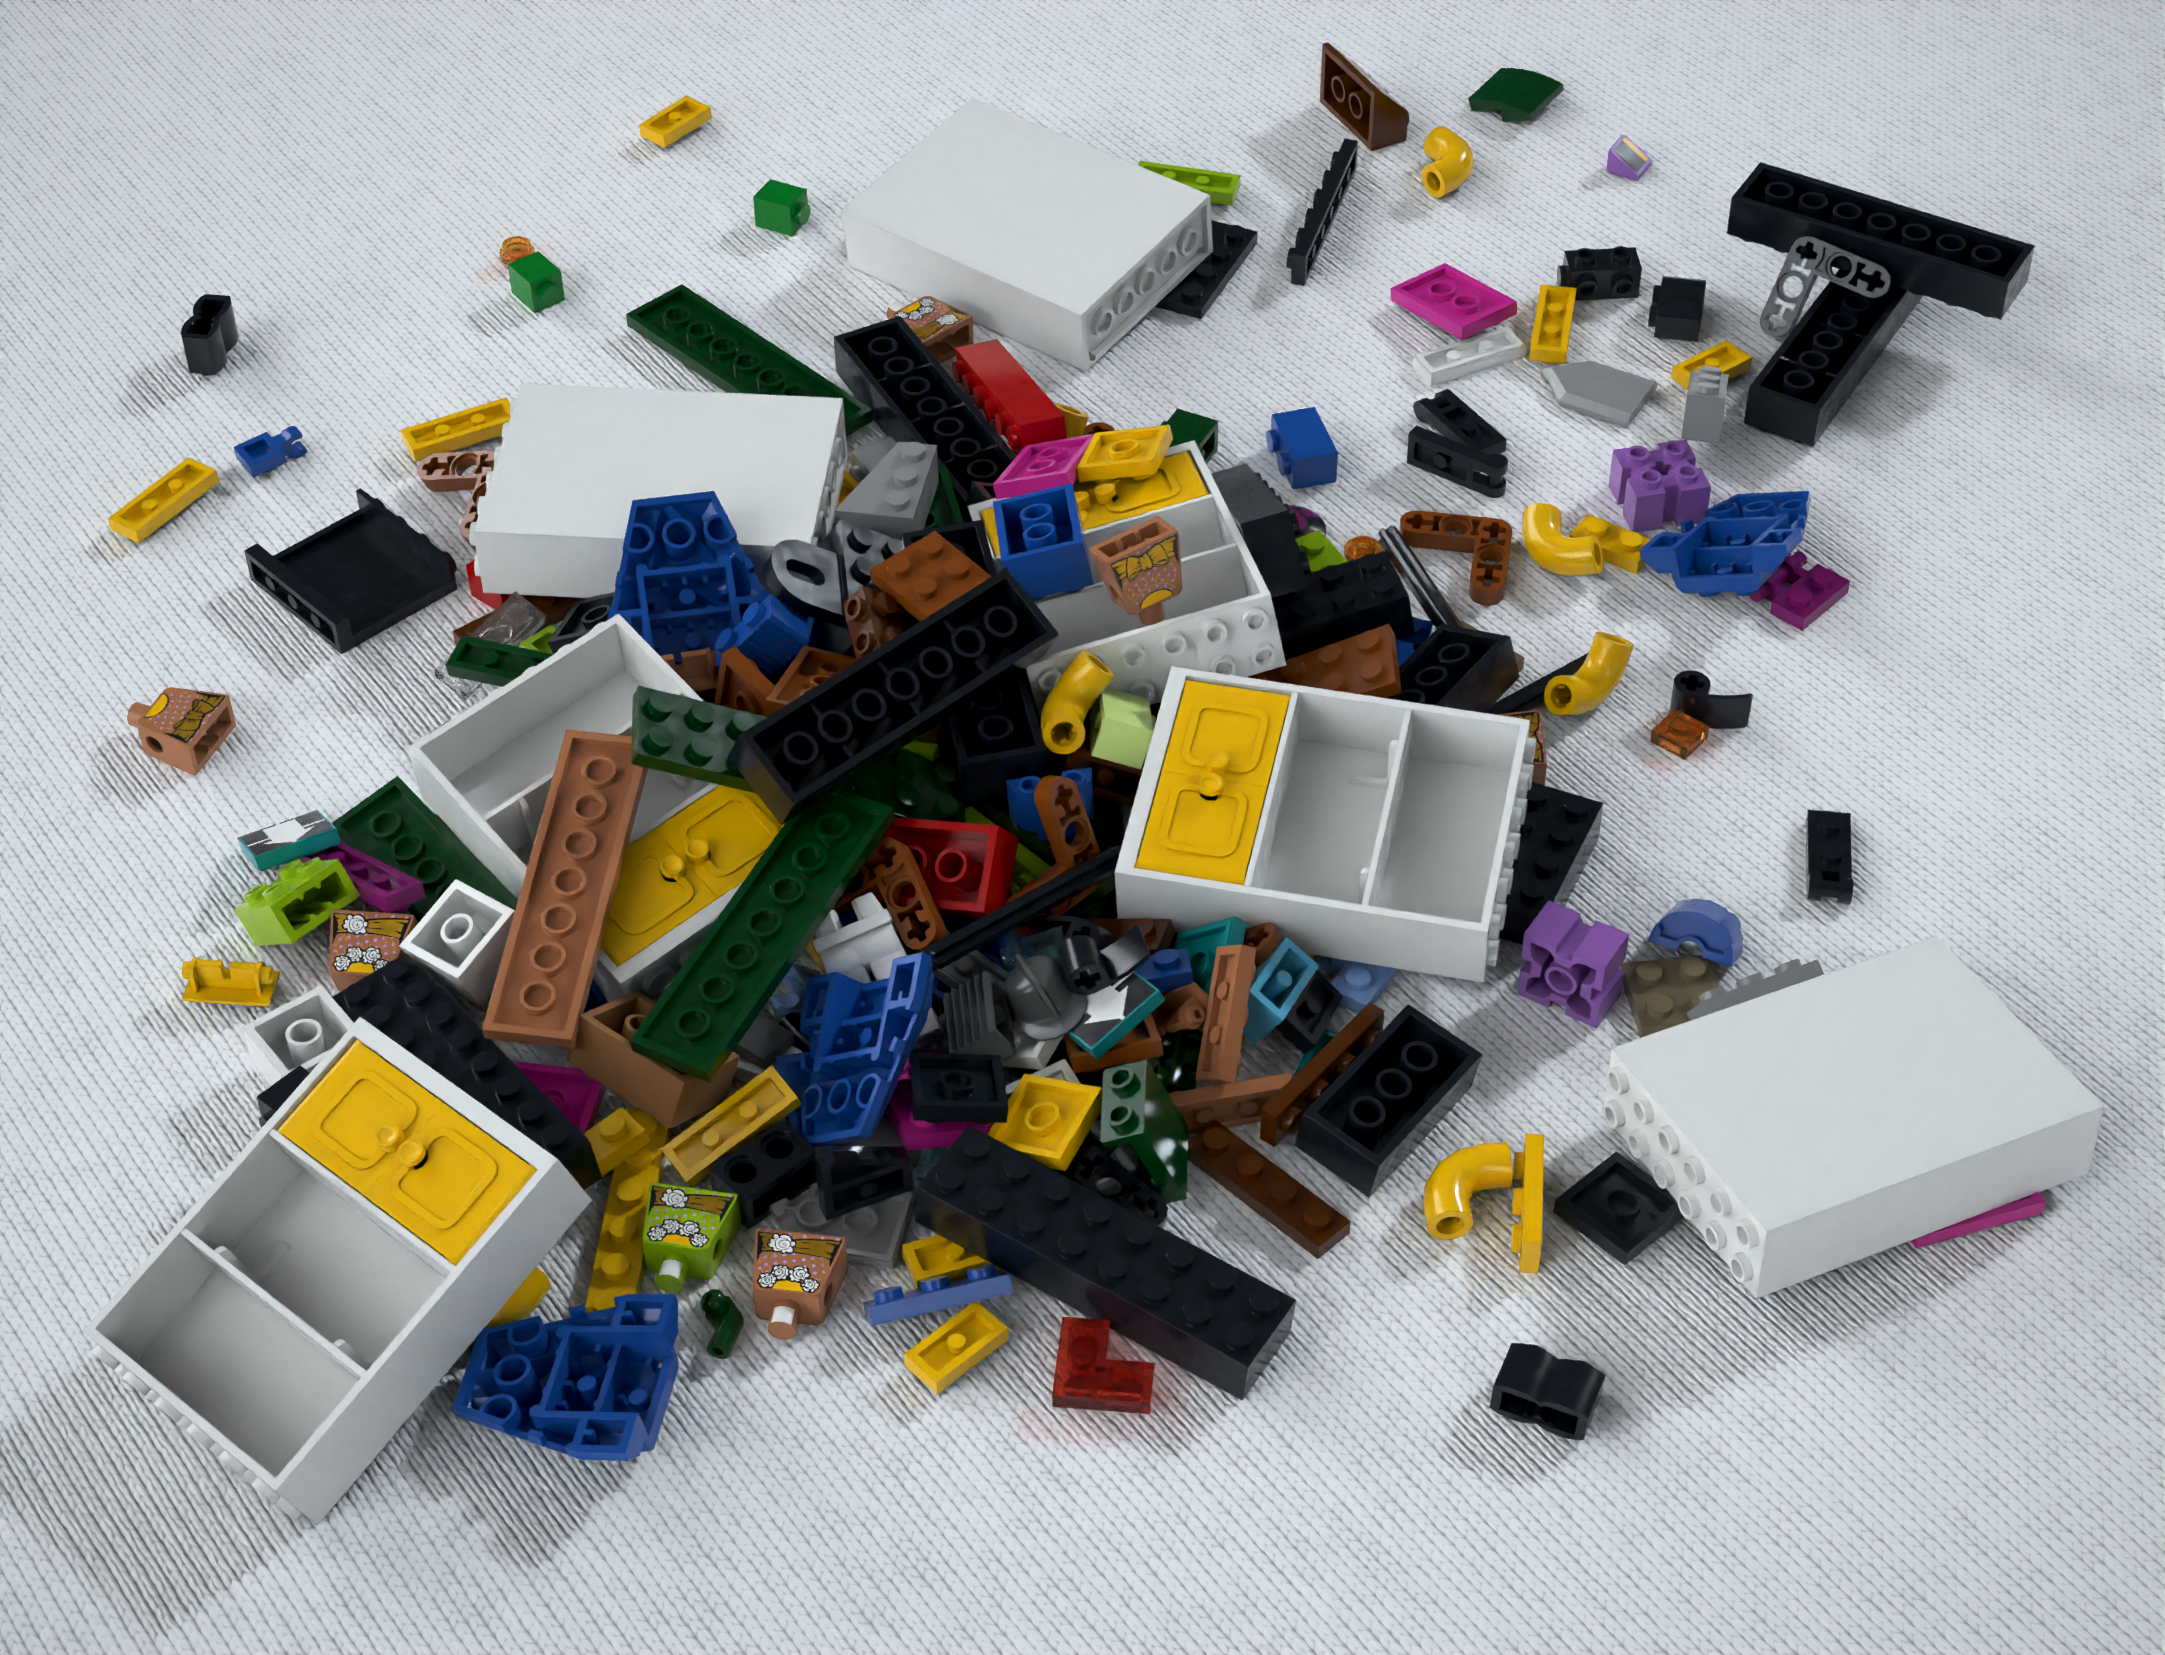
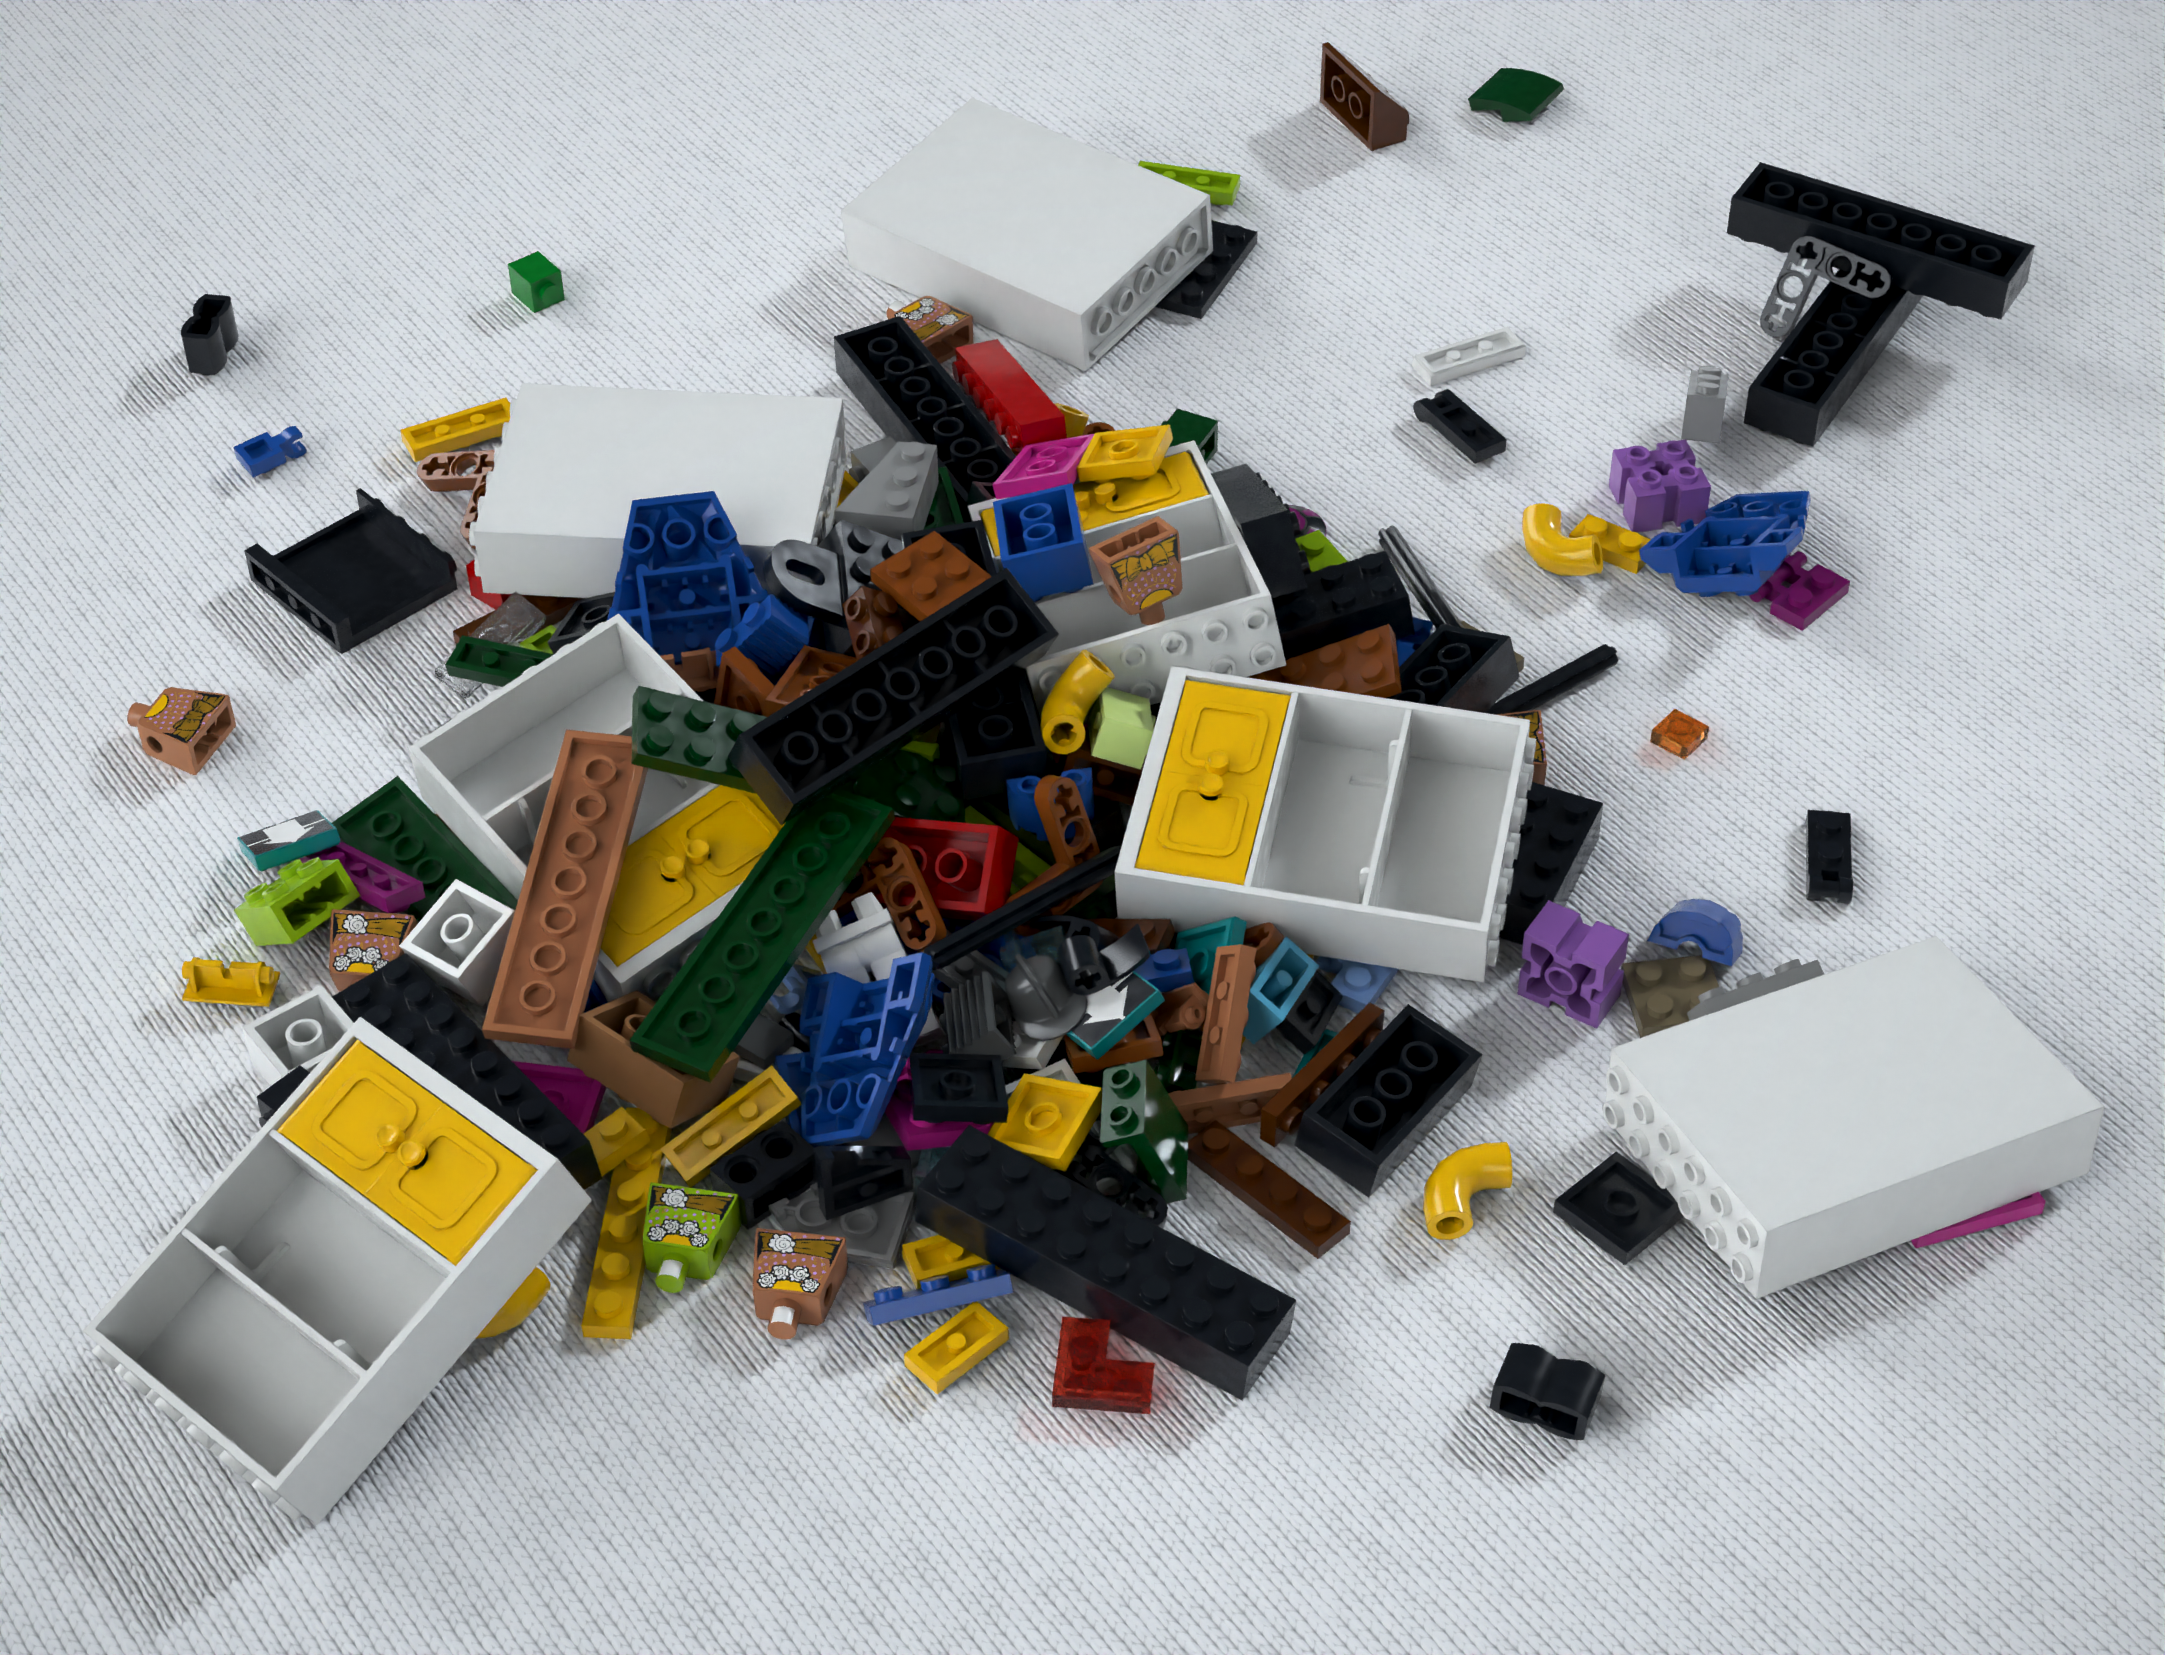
yellow plate [108,457,219,543] -> none
blue wedge [452,1294,678,1461] -> none
clear orange plate [499,236,535,265] -> none
dark green plate [626,284,873,437] -> none
yellow plate [639,95,712,148] -> none
dark green arm [700,1289,744,1359] -> none
green brick [753,179,811,236] -> none
blue brick [1266,407,1338,490] -> none
black plate [1286,139,1358,286] -> none
clear orange plate [1344,536,1383,562] -> none
dark pink plate [1391,263,1517,340] -> none
dark orange beam [1399,511,1512,606] -> none
black plate [1407,425,1508,498] -> none
yellow cylinder [1422,126,1474,198] -> none
yellow plate [1511,1133,1544,1274] -> none
yellow plate [1529,284,1577,364] -> none
light grey tile [1541,361,1658,428] -> none
yellow cylinder [1544,632,1634,716] -> none
black brick [1557,246,1642,301] -> none
slope [1606,135,1653,181] -> none
black brick [1648,276,1706,342] -> none
black panel [1669,670,1753,729] -> none
yellow plate [1671,340,1752,390] -> none

